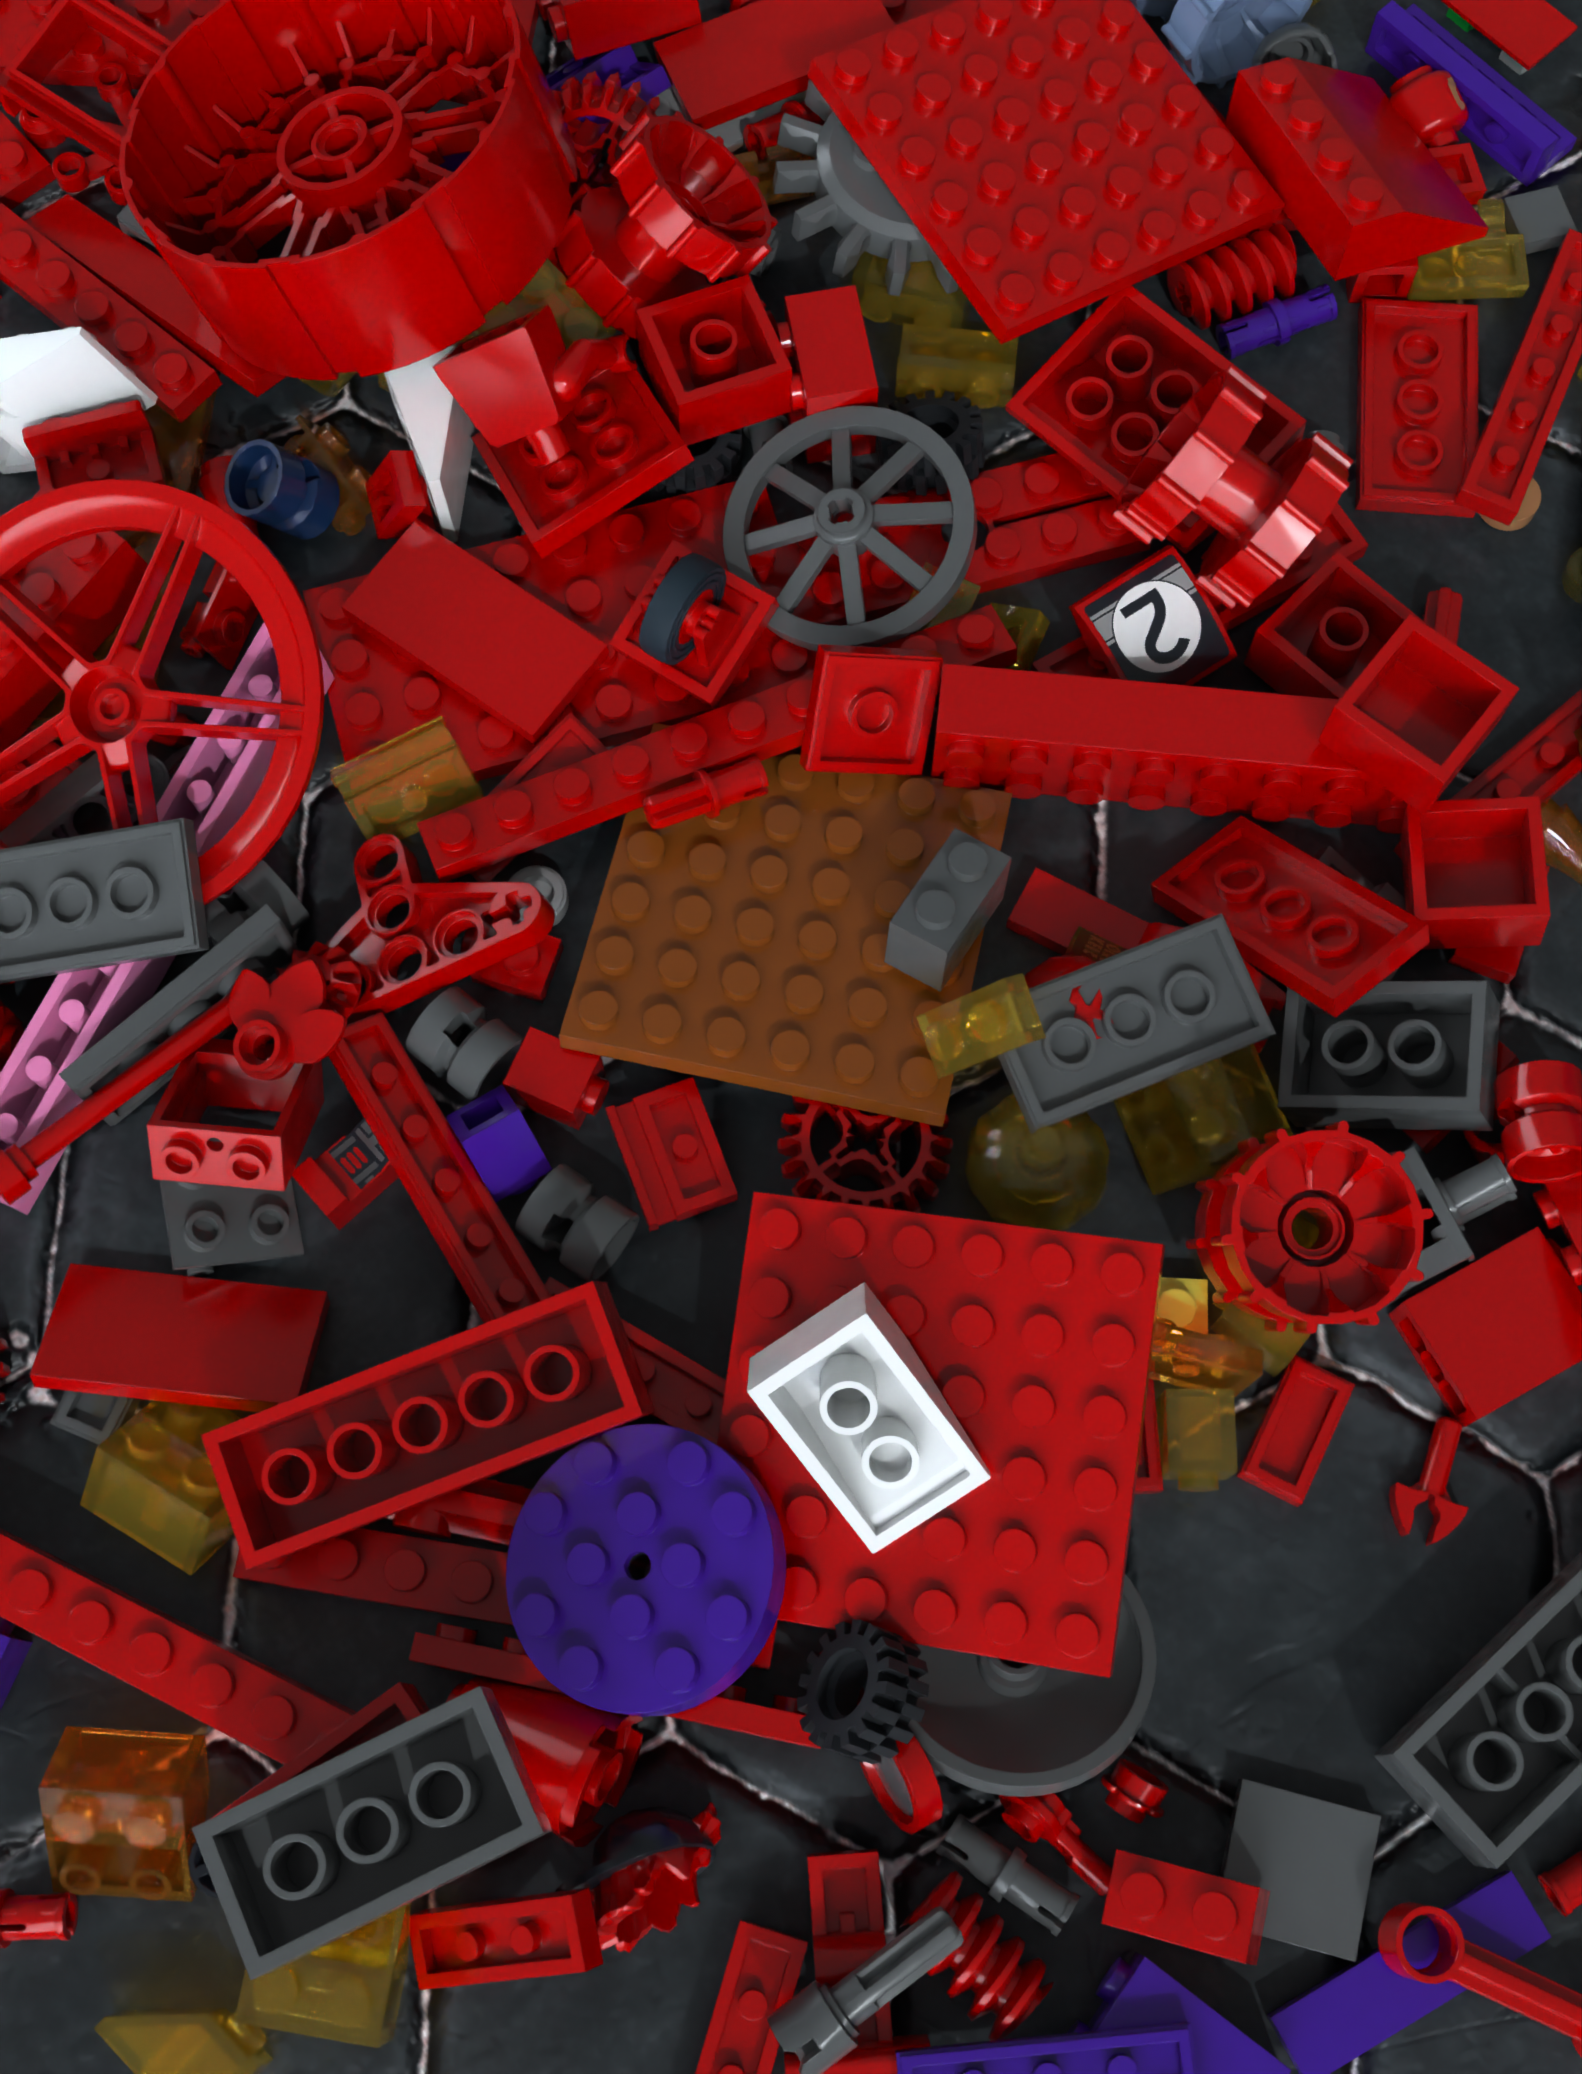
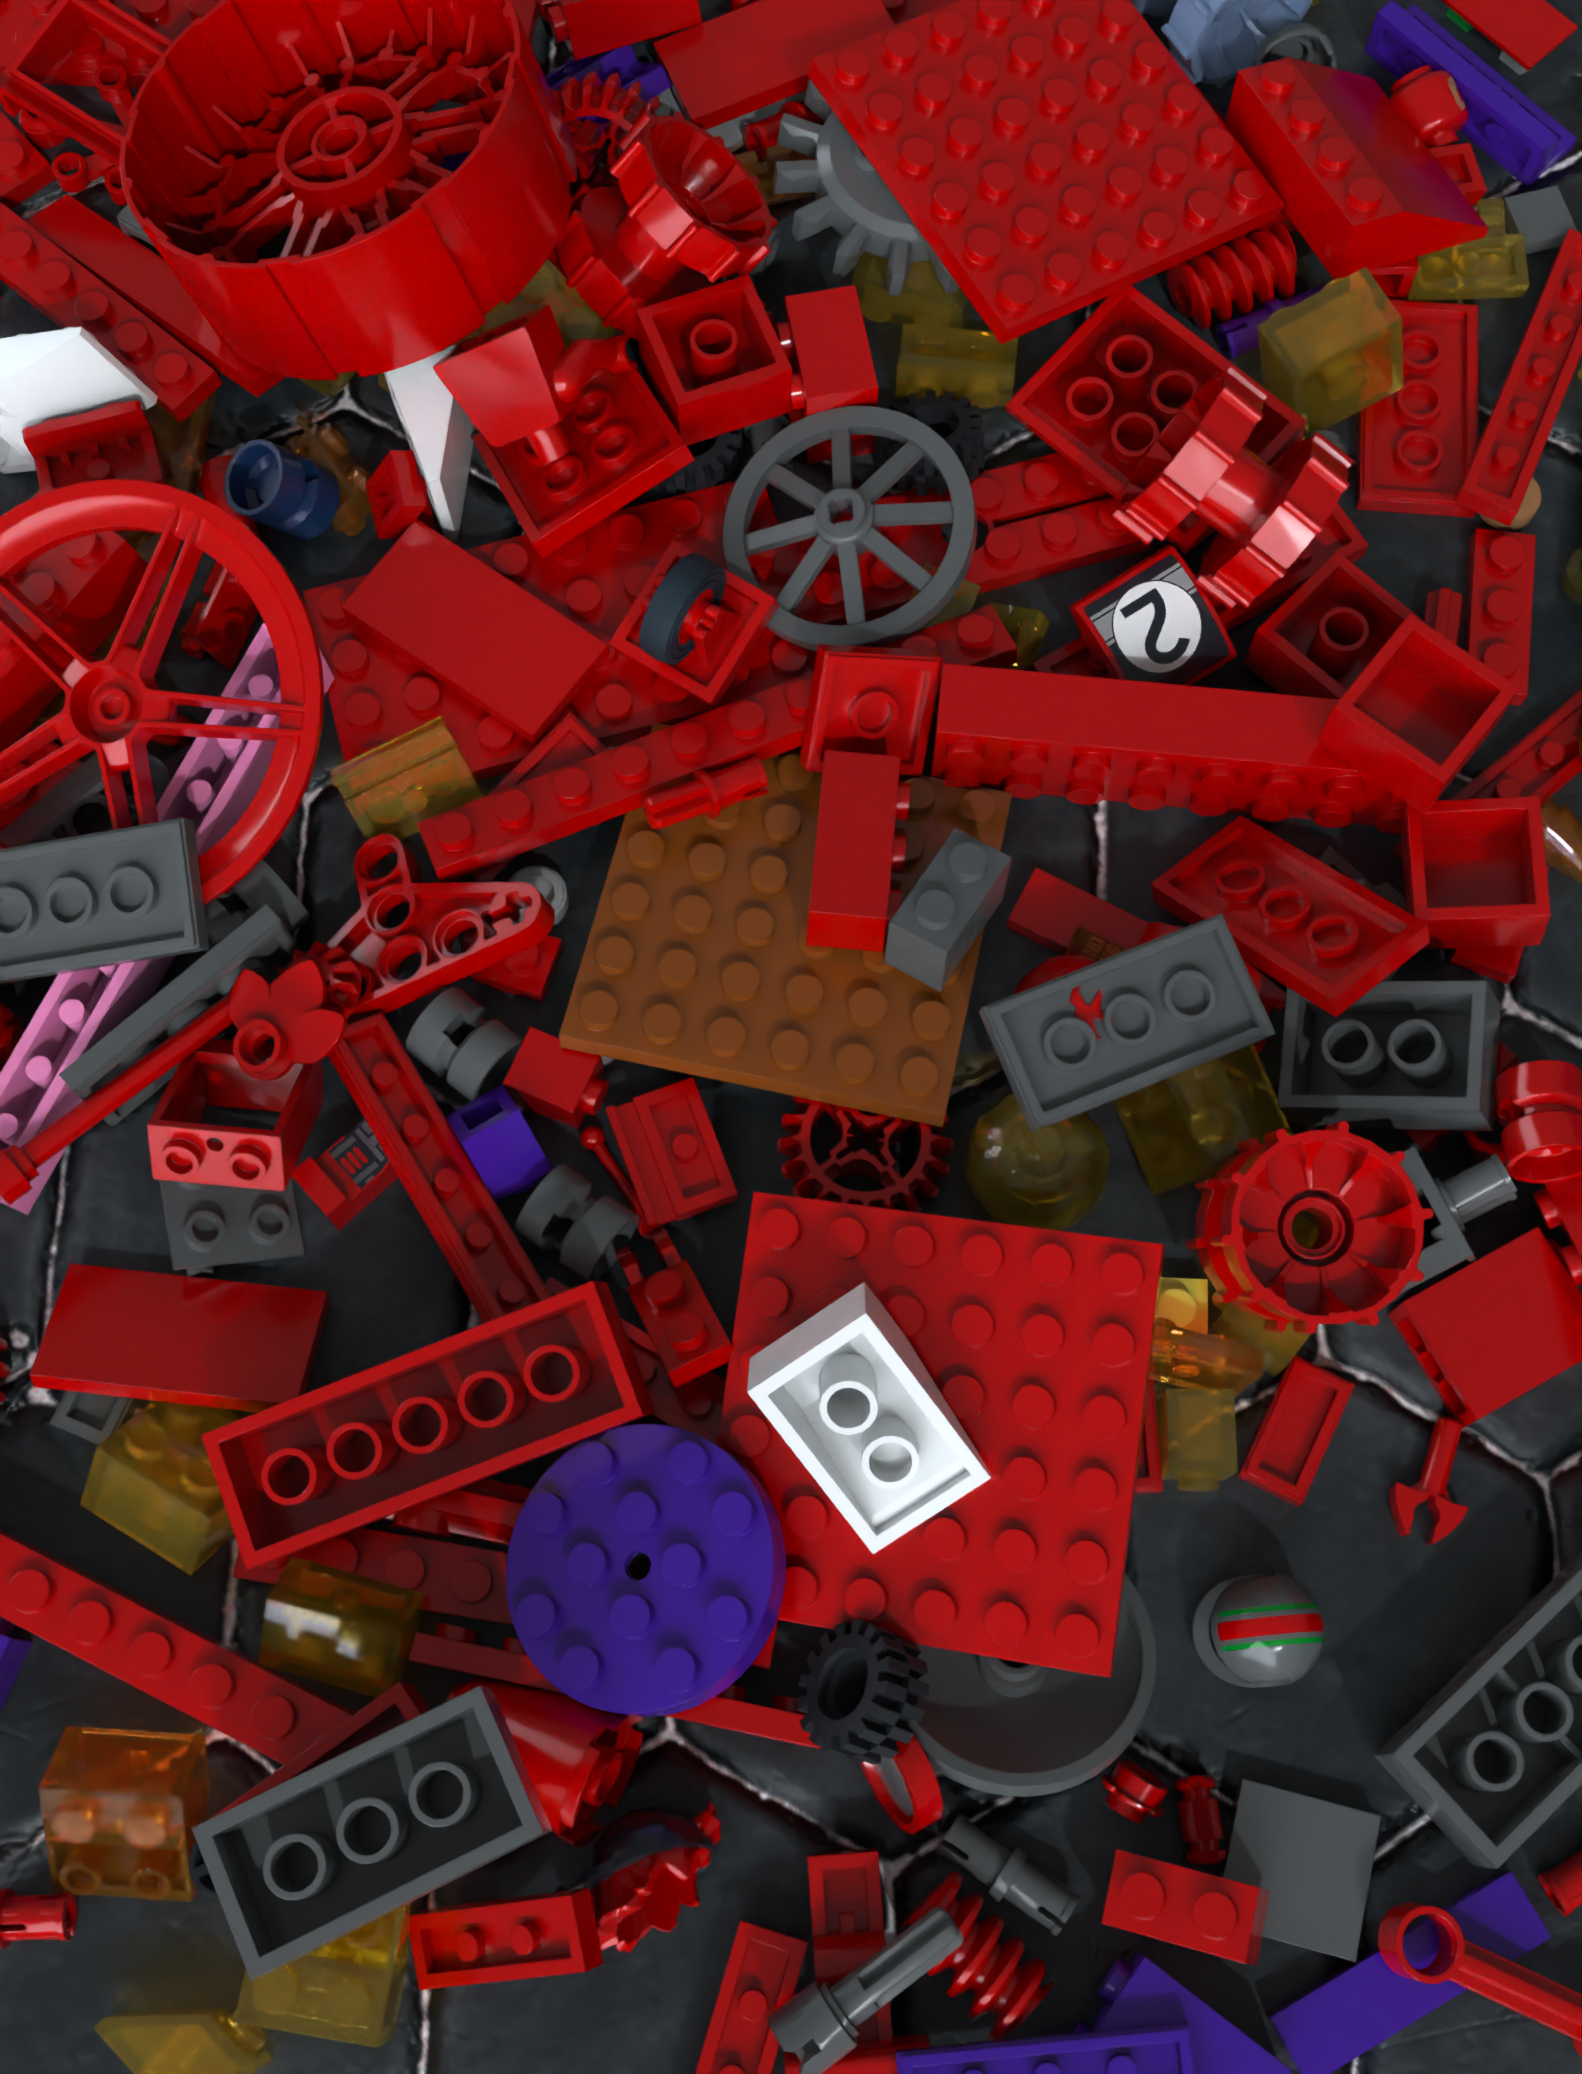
clear yellow plate [916,973,1046,1079] -> none
red plate [999,1793,1112,1896] -> none
none -> clear yellow brick [259,1556,424,1698]
none -> red hinge [580,1125,664,1242]
none -> red hinge [615,1228,733,1388]
none -> red brick [806,750,911,952]
none -> red piece [1175,1775,1226,1865]
none -> dark grey helmet [1193,1571,1324,1687]
none -> clear yellow brick [1257,267,1403,440]
none -> red plate [1463,528,1536,706]

